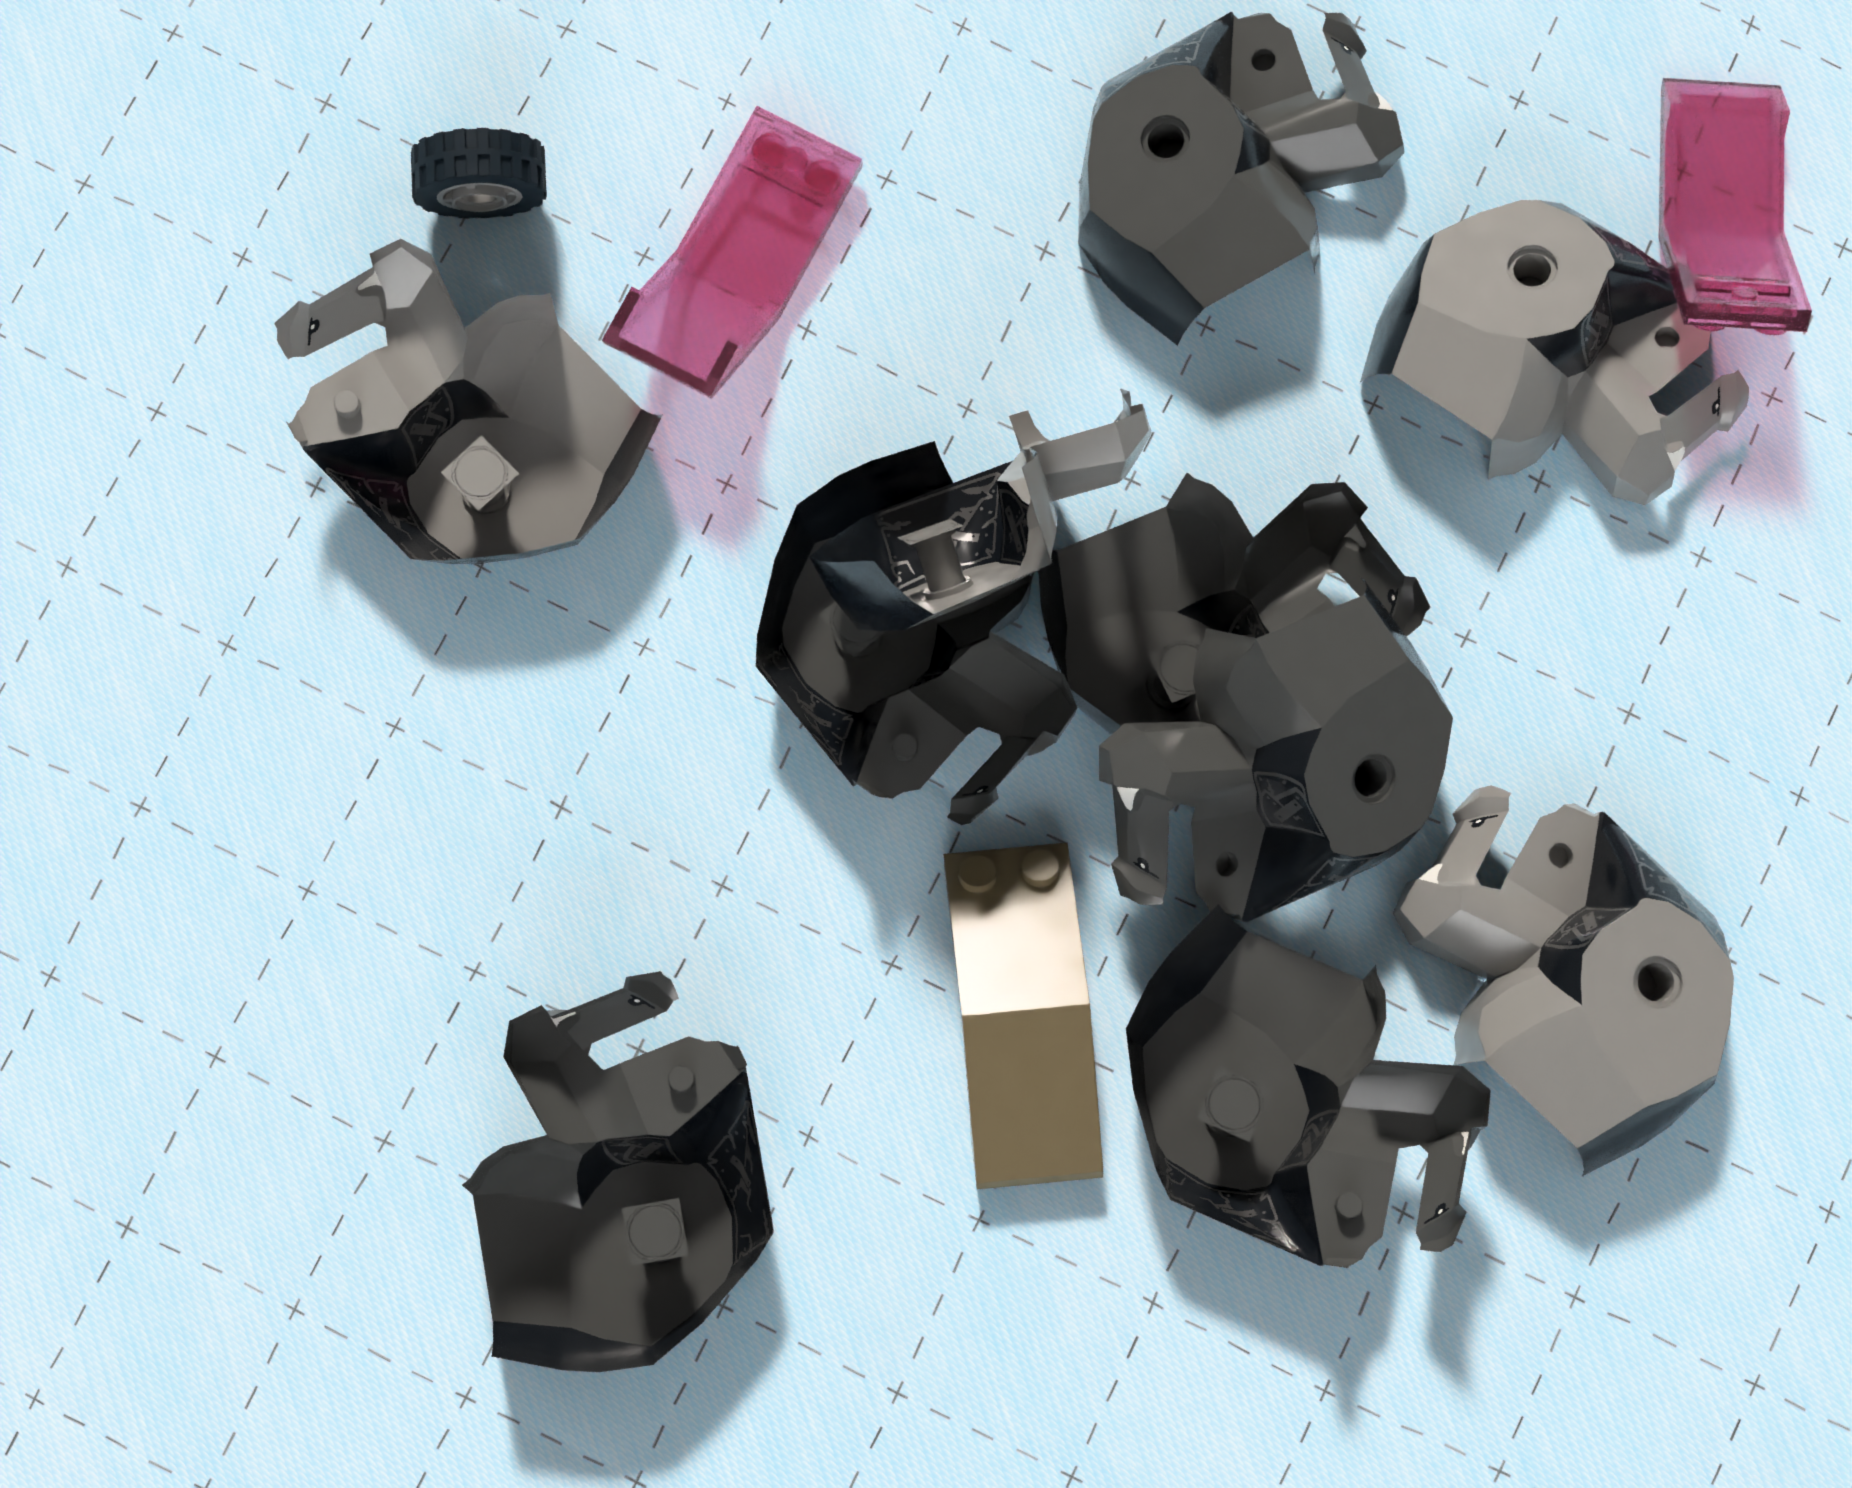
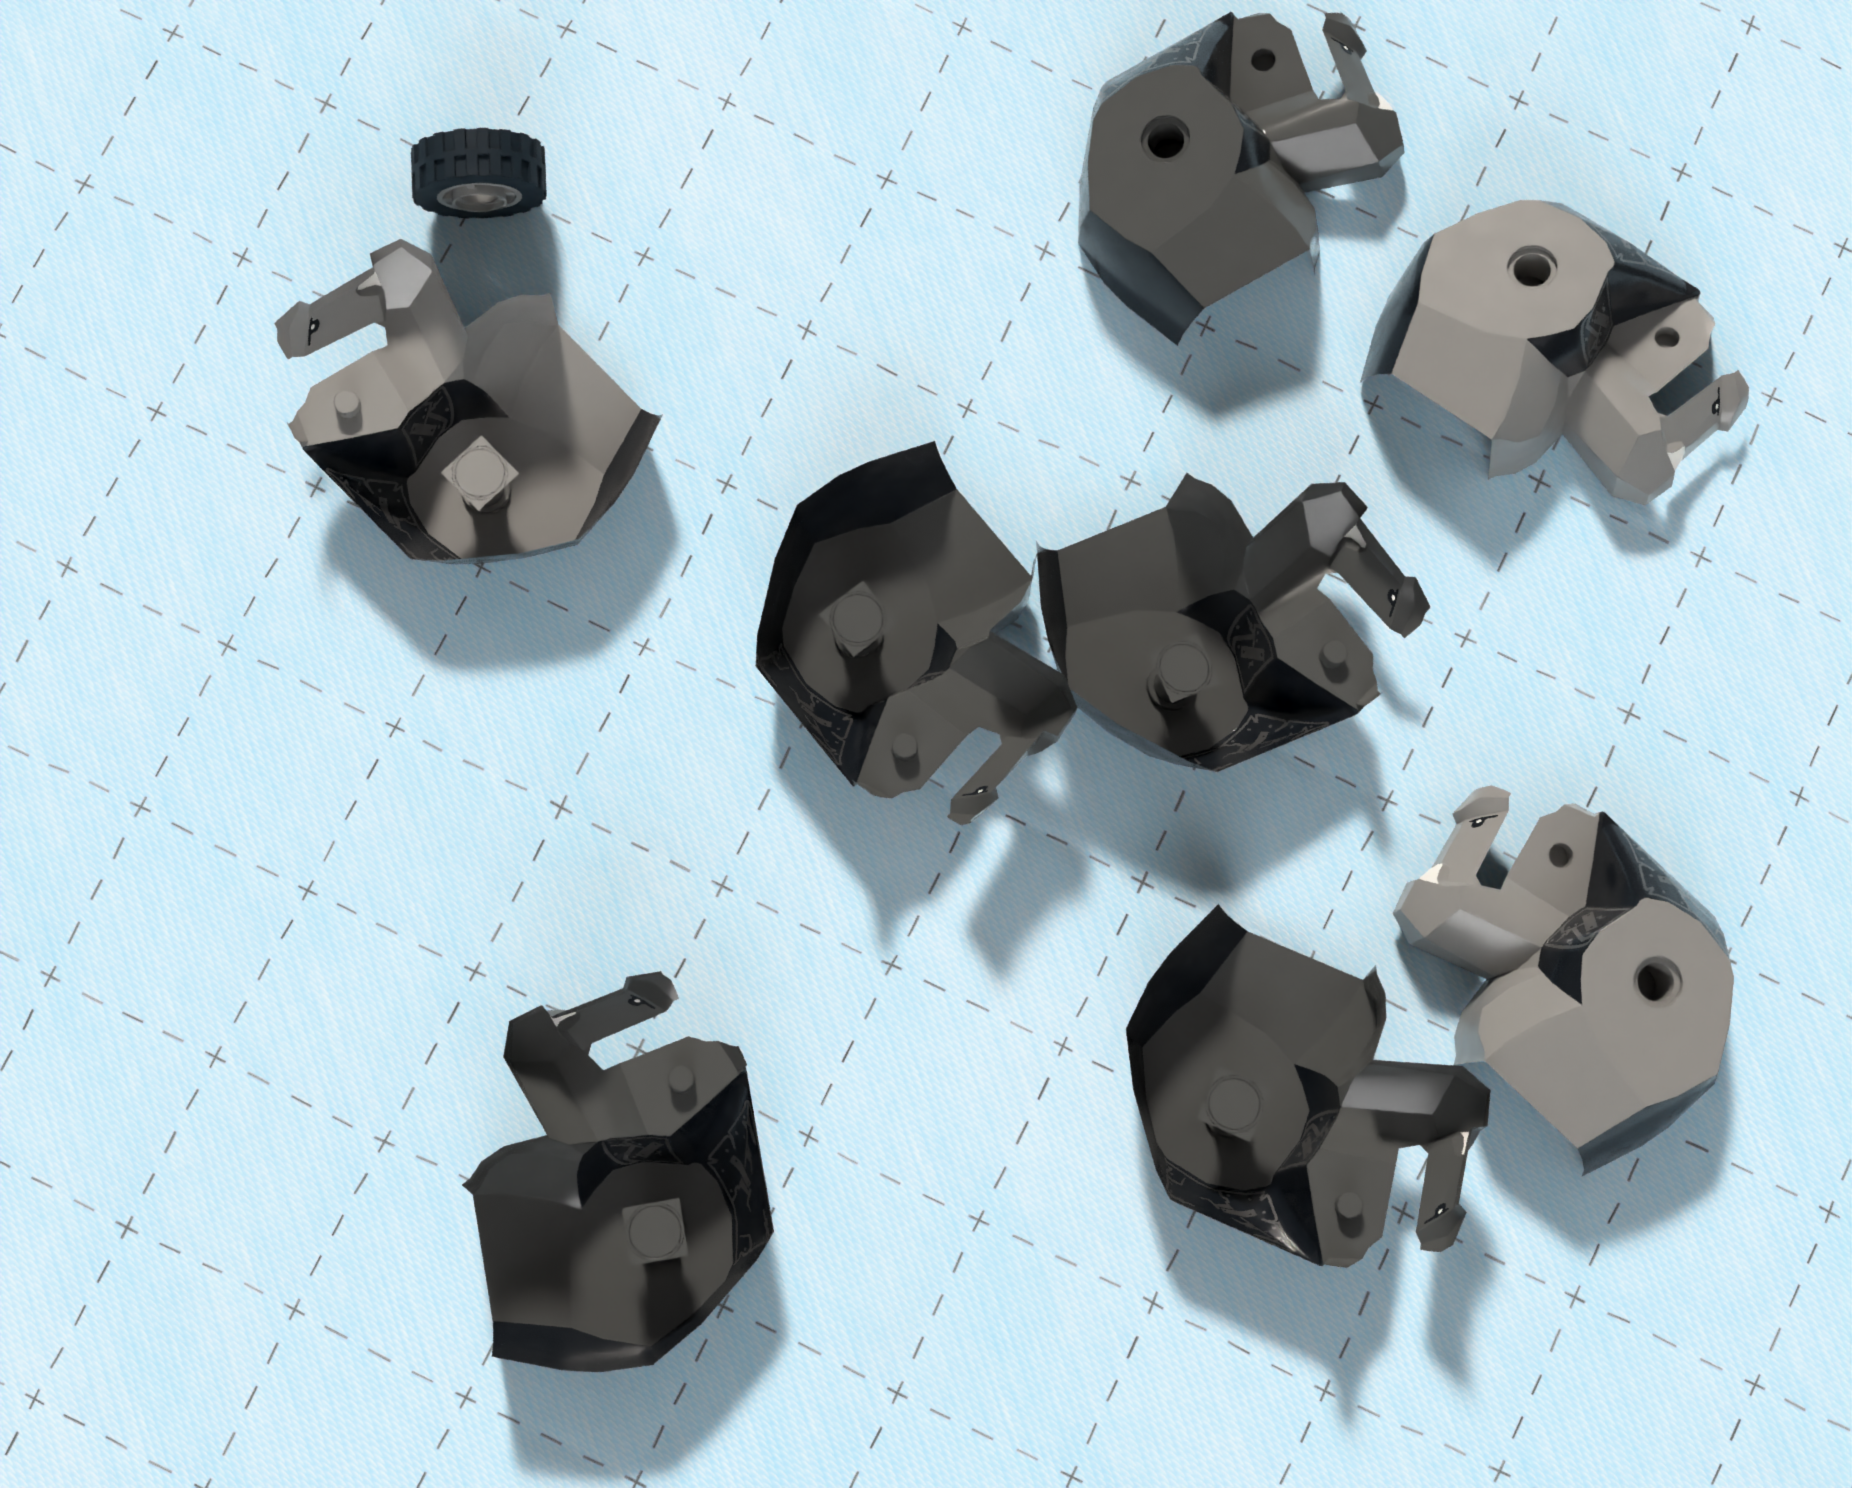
clear pink windscreen [602,106,863,399] -> none
piece [810,389,1152,631] -> none
dark tan windscreen [943,842,1104,1190] -> none
dark grey piece [1099,577,1453,922] -> none
clear pink windscreen [1658,78,1812,335] -> none

